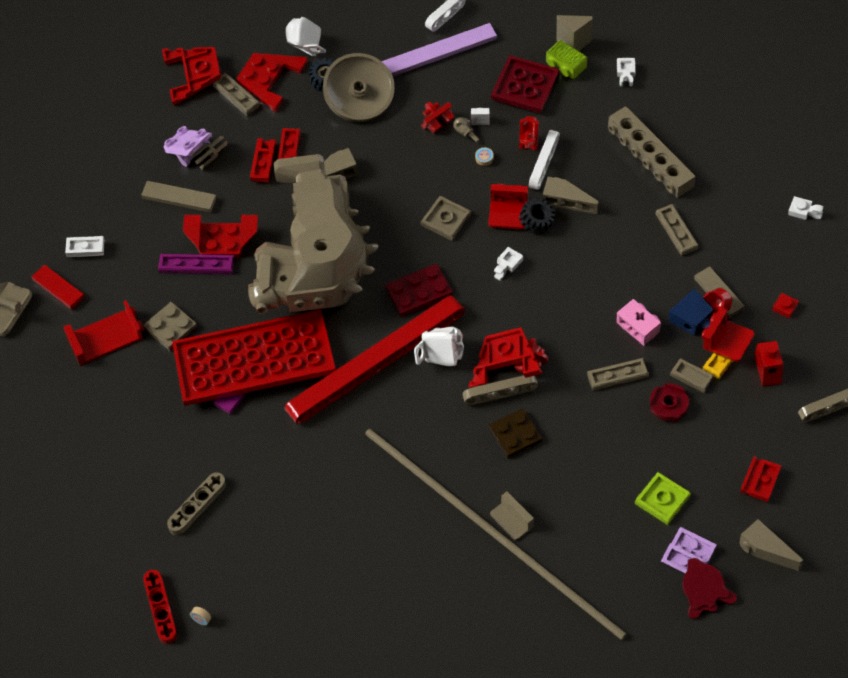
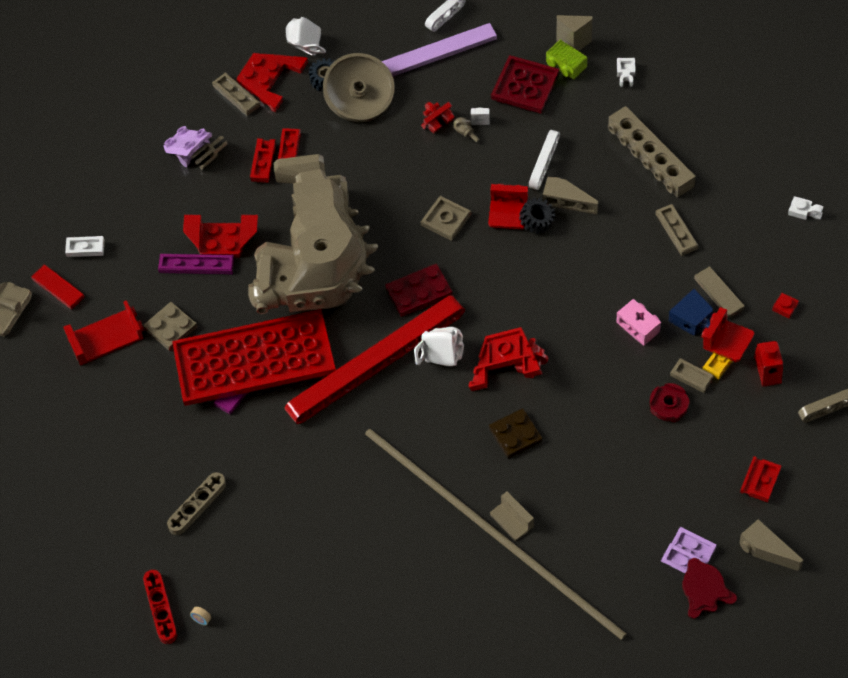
dark tan tile [141,181,217,213] -> none
red wing [162,47,222,106] -> none
dark tan slope [324,148,358,179] -> none
dark tan beam [462,375,538,405] -> none
tan tile [475,147,494,166] -> none
white plate [494,247,523,280] -> none
red hips [519,116,539,150] -> none
dark tan tile [587,358,649,391] -> none
lime tile [635,472,691,525] -> none
red piece [703,288,732,313] -> none

